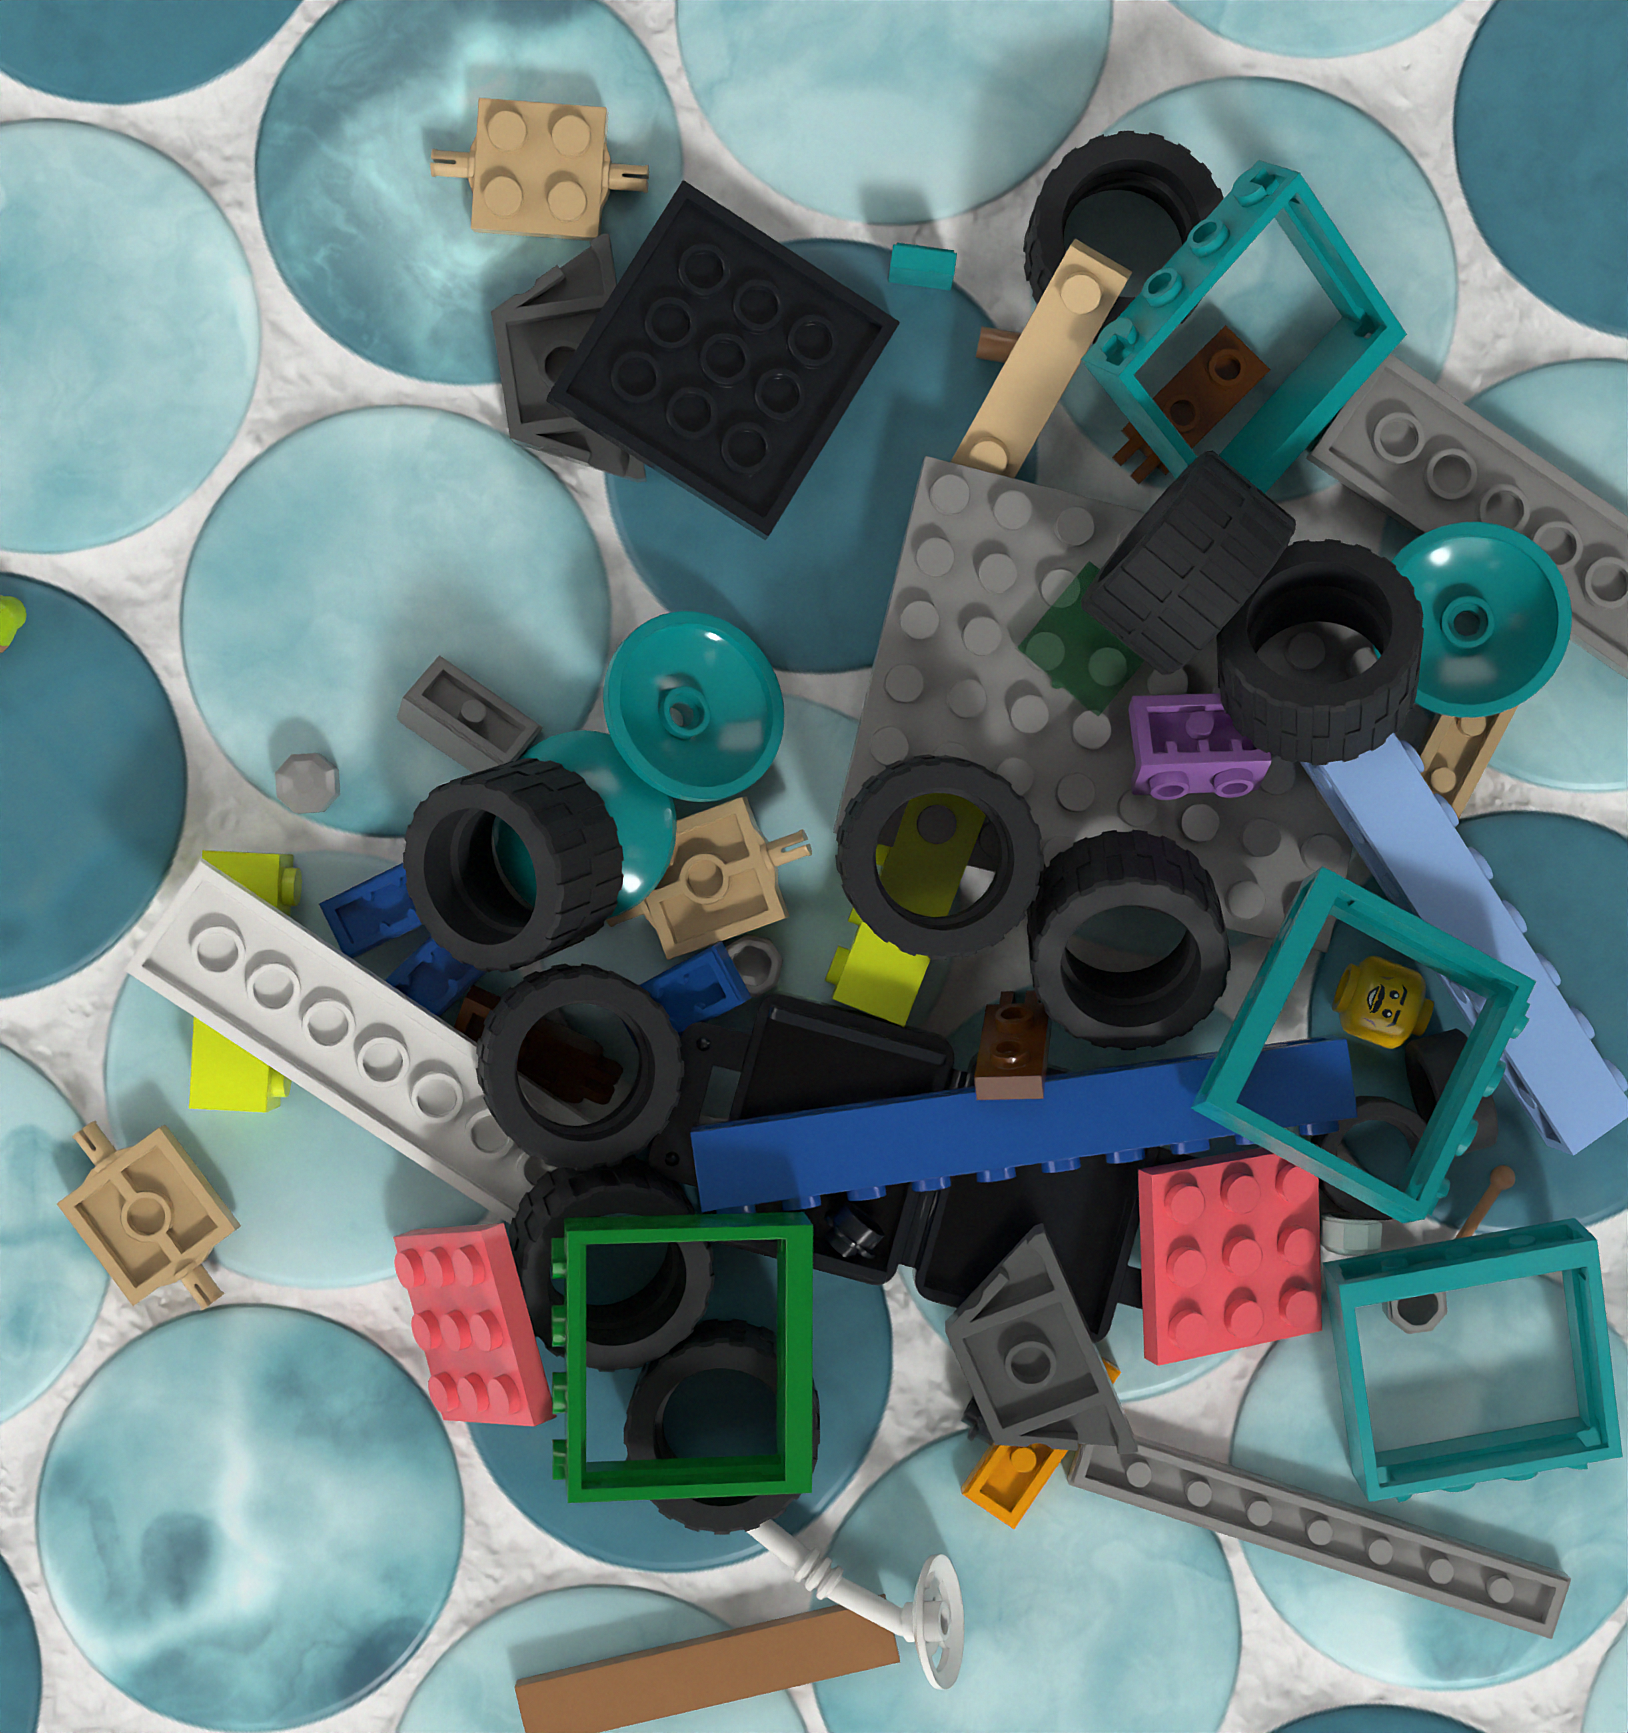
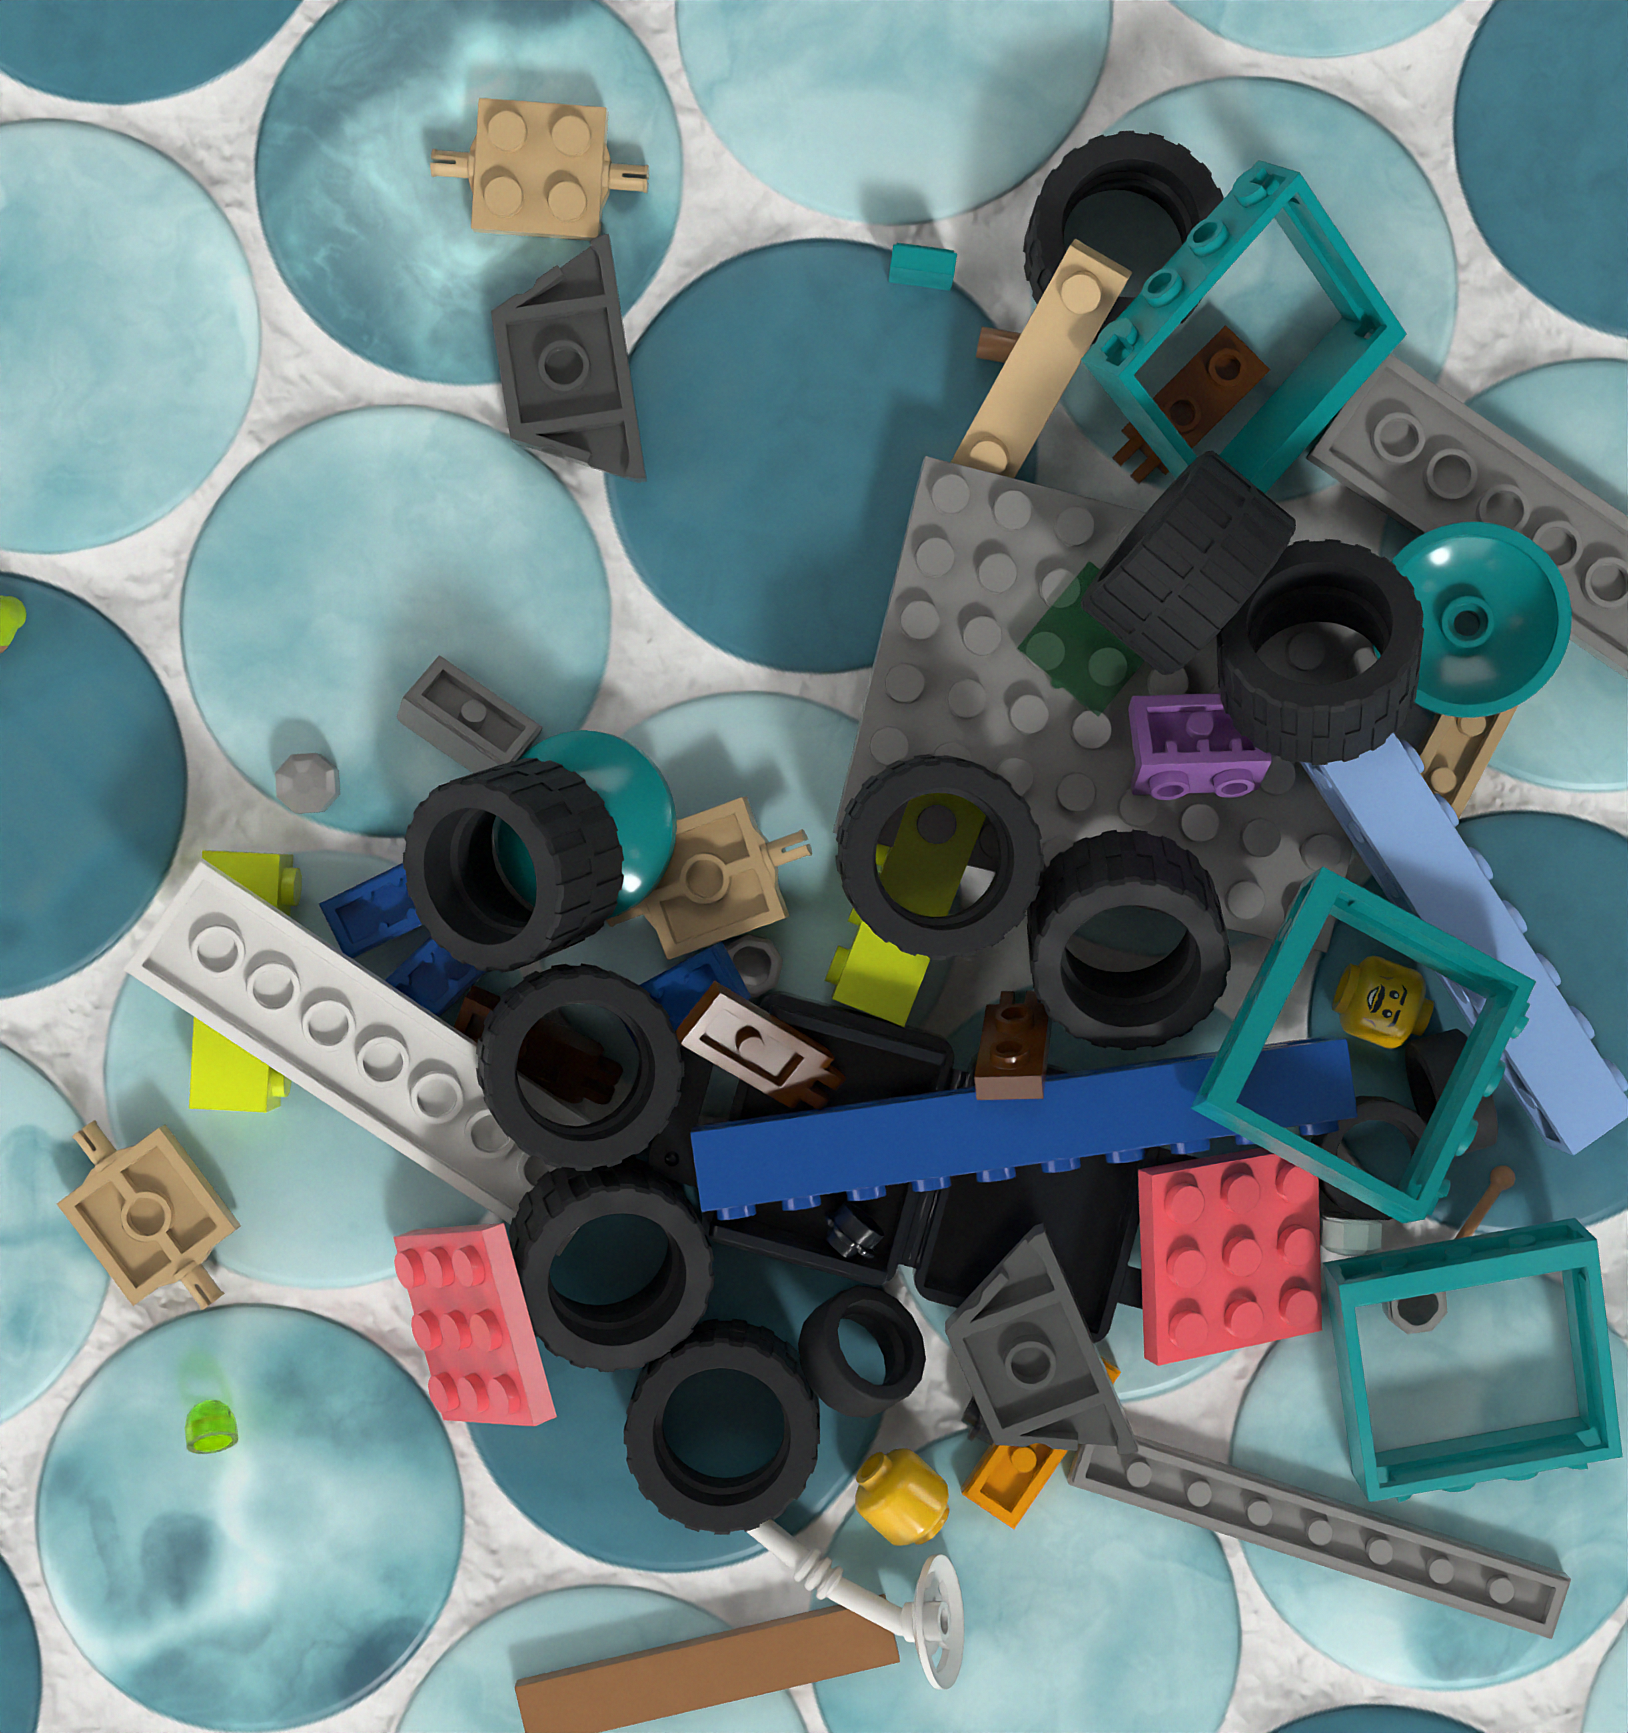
black plate [546,180,900,540] -> none
green window [551,1212,813,1503] -> none
teal dish [603,611,784,802] -> none
none -> clear neon green hinge [184,1400,239,1454]
none -> hinge [675,981,846,1110]
none -> black tyre [798,1285,926,1418]
none -> yellow head [855,1448,950,1546]

